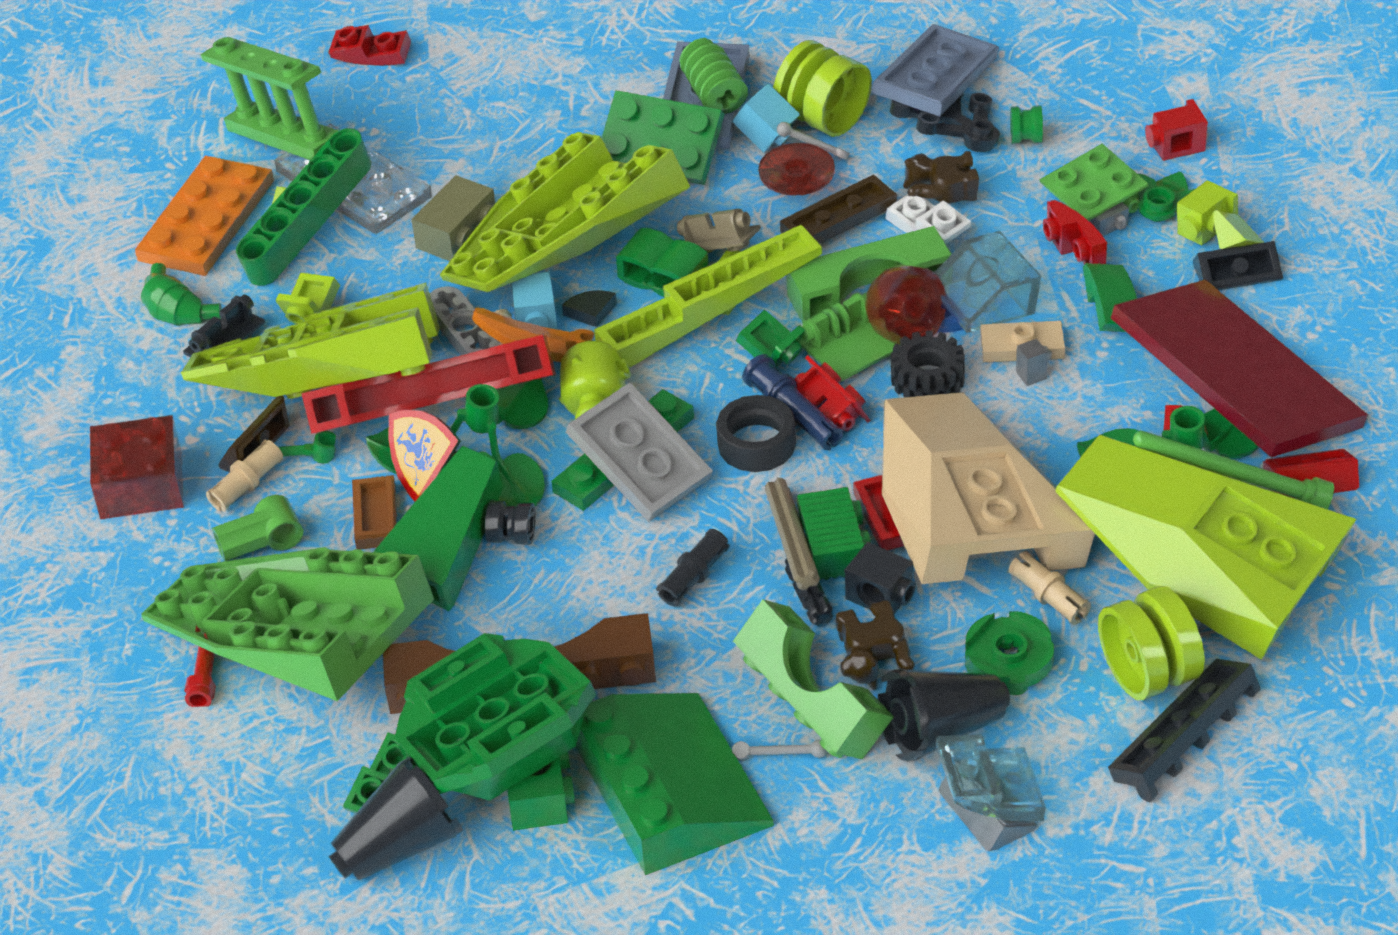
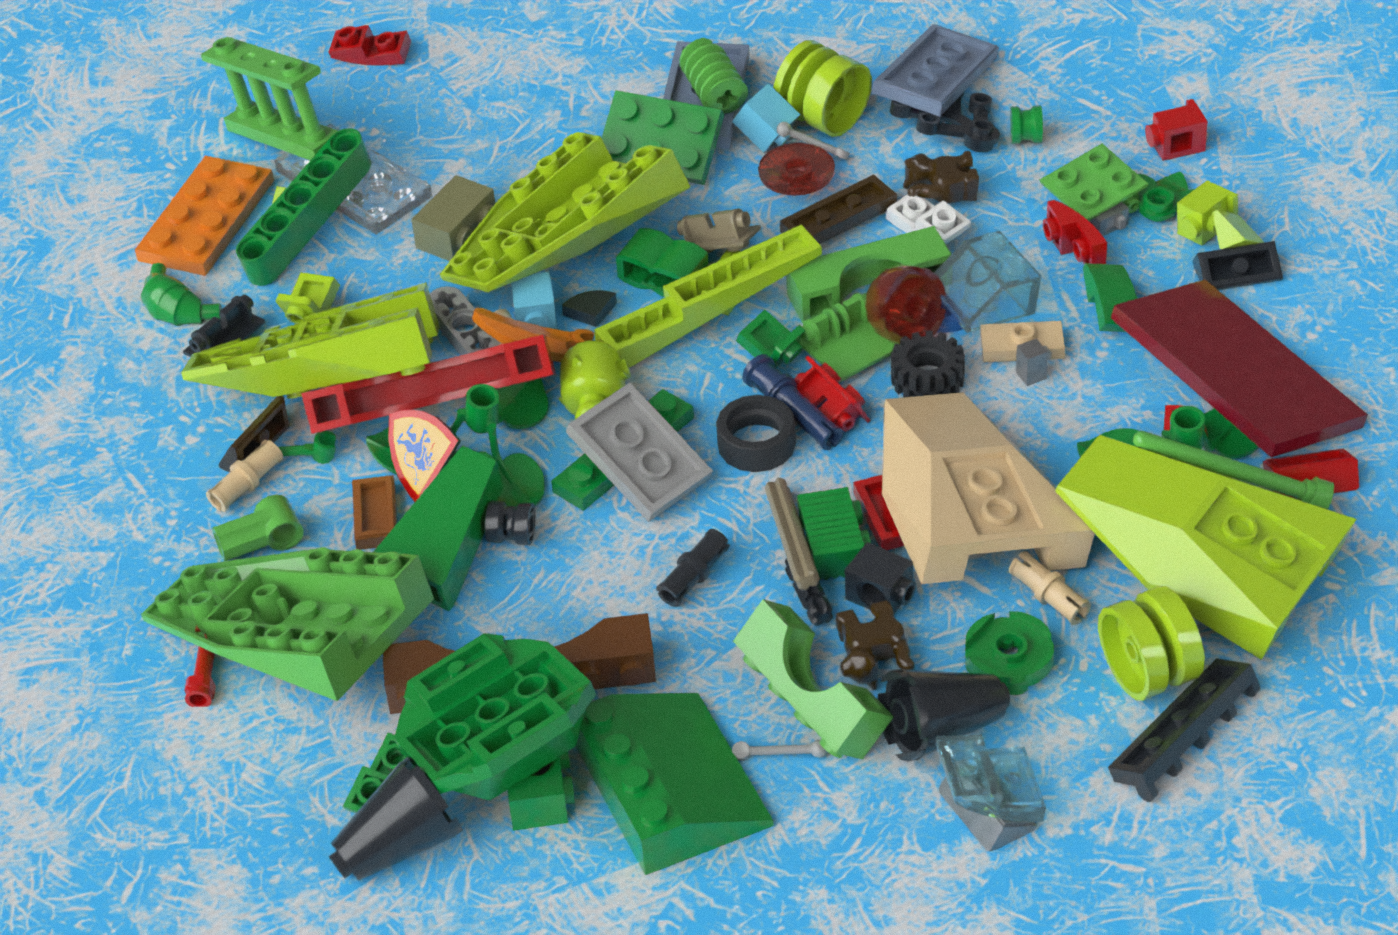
clear red brick [90,415,184,520] -> none

